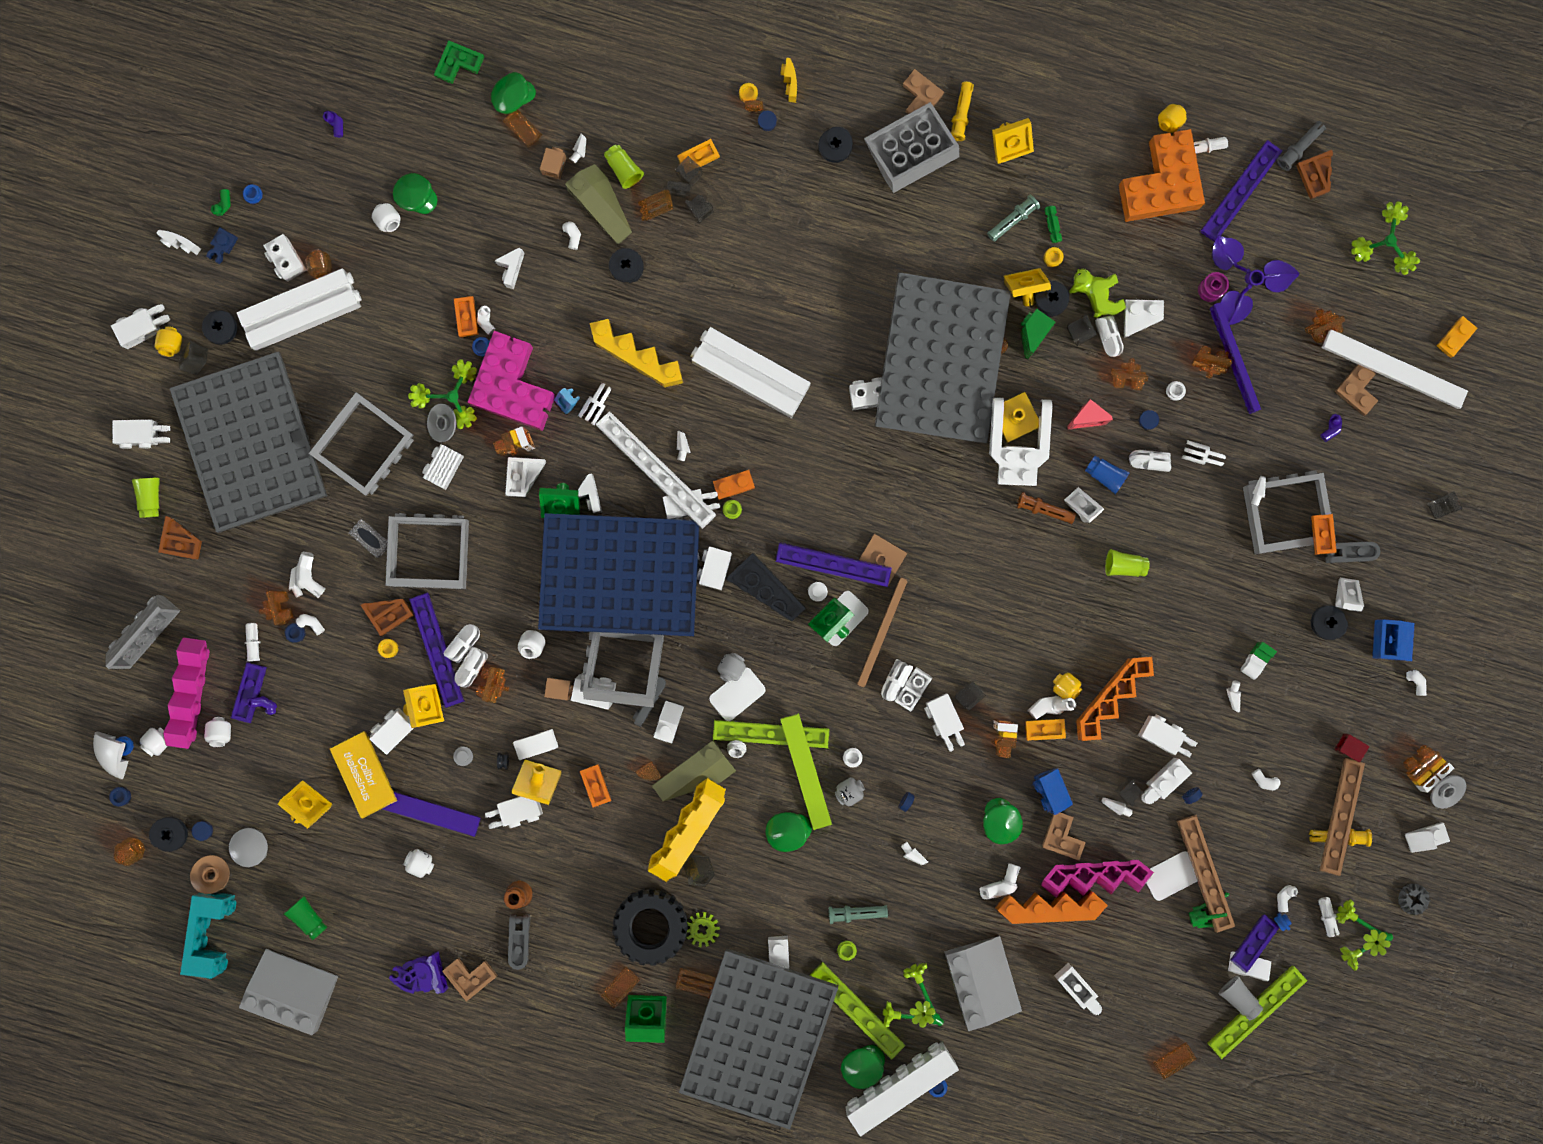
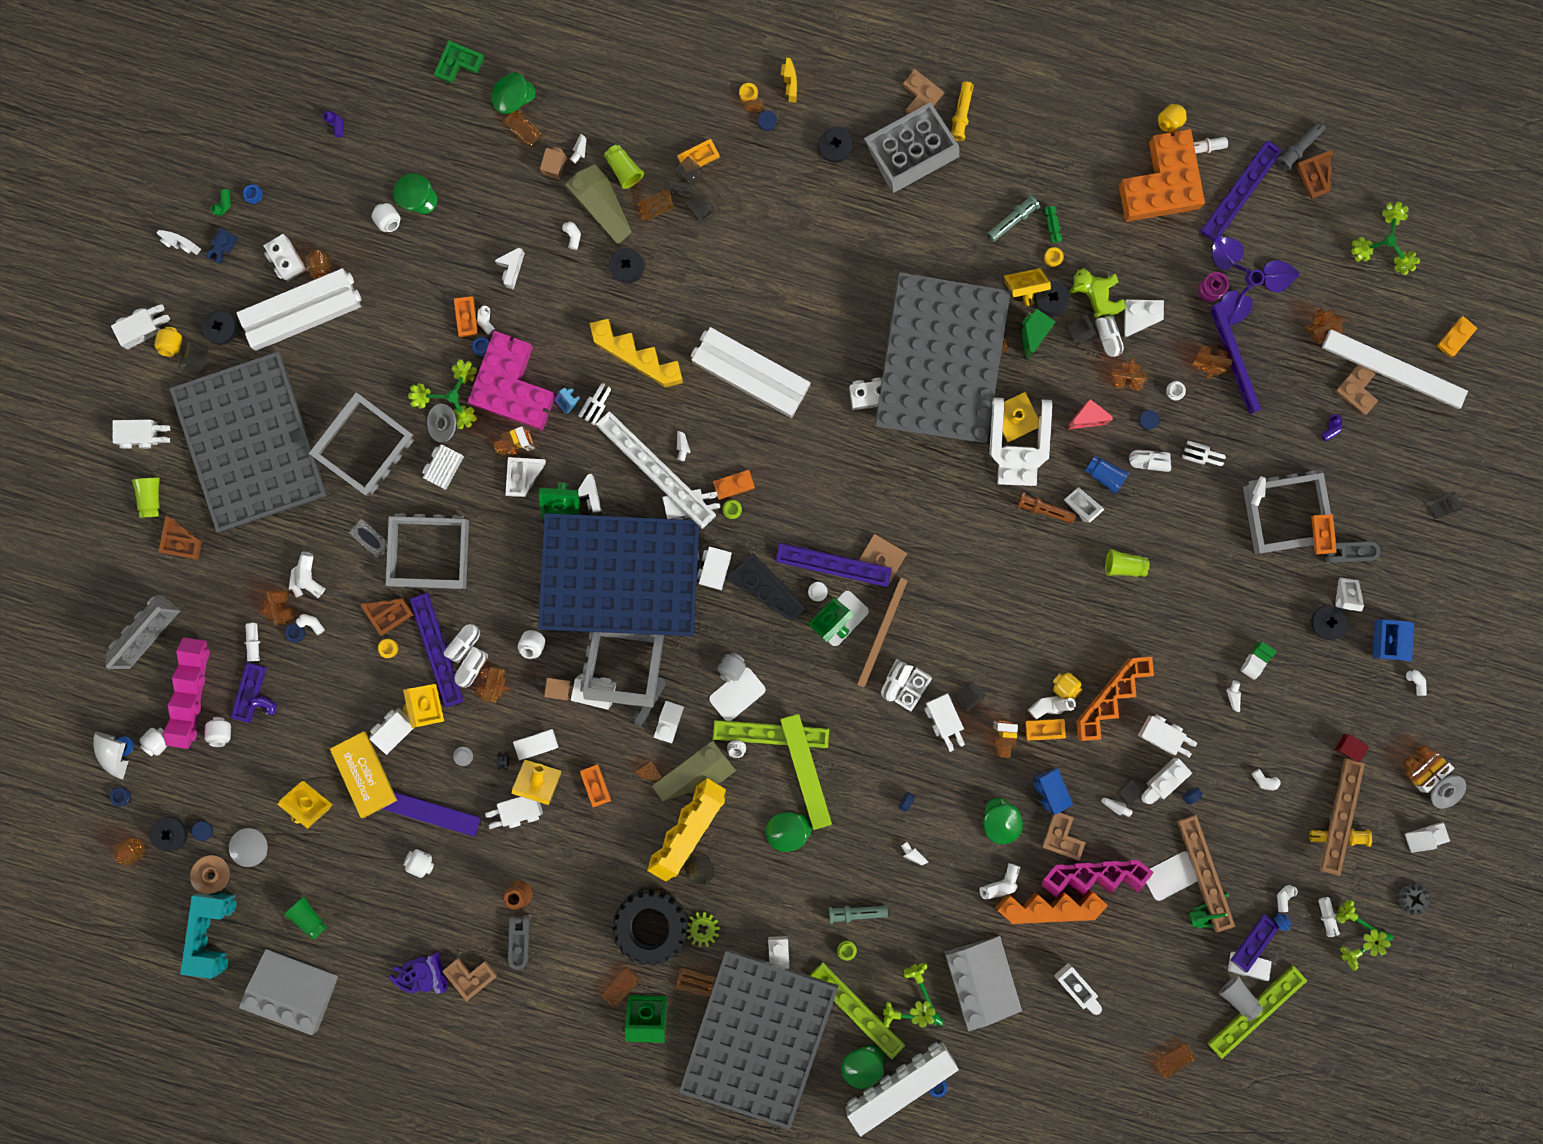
light grey head [835,778,865,806] -> none
white plate [843,748,862,767] -> none
yellow tile [992,118,1034,164] -> none

